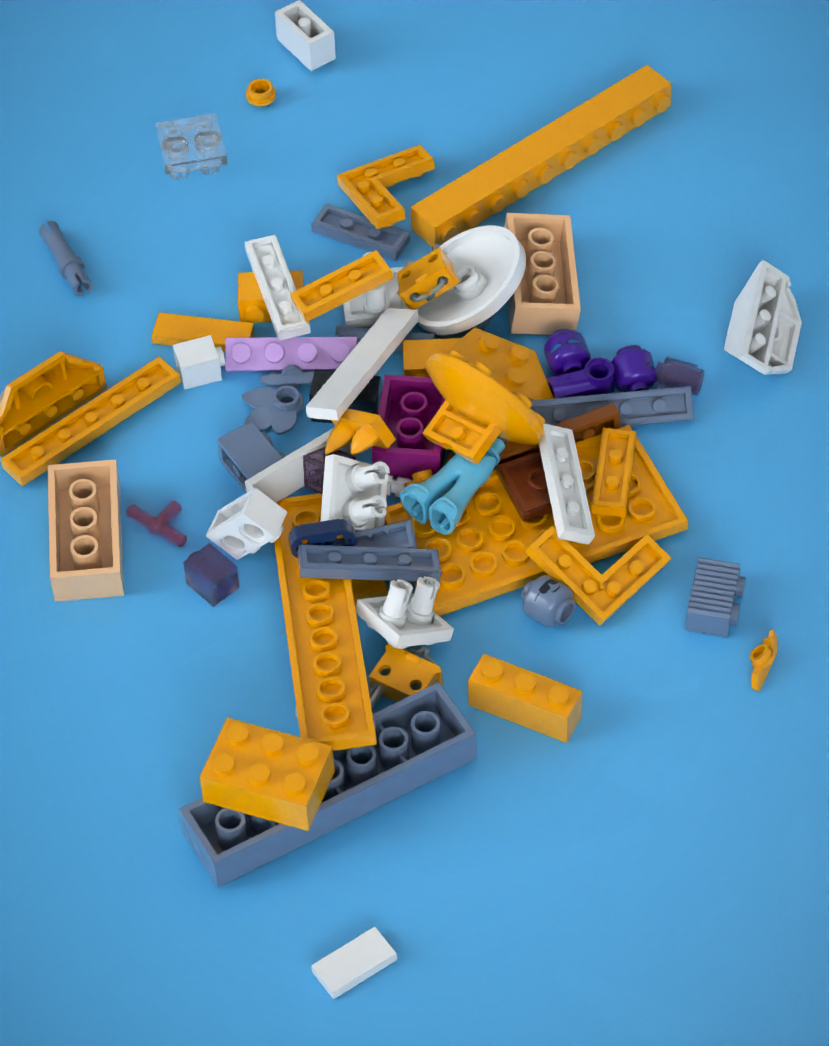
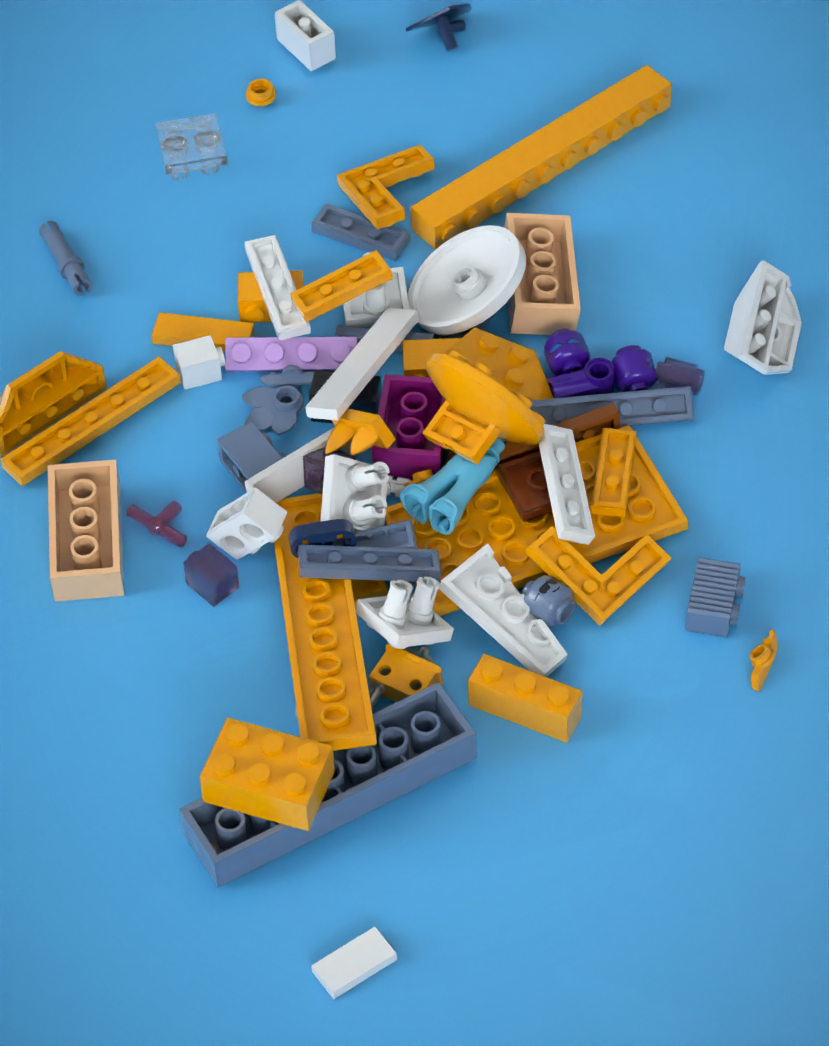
light orange piece [397,244,460,310] -> none
none -> dark blue shield [406,3,472,51]
none -> white wing [439,543,568,677]

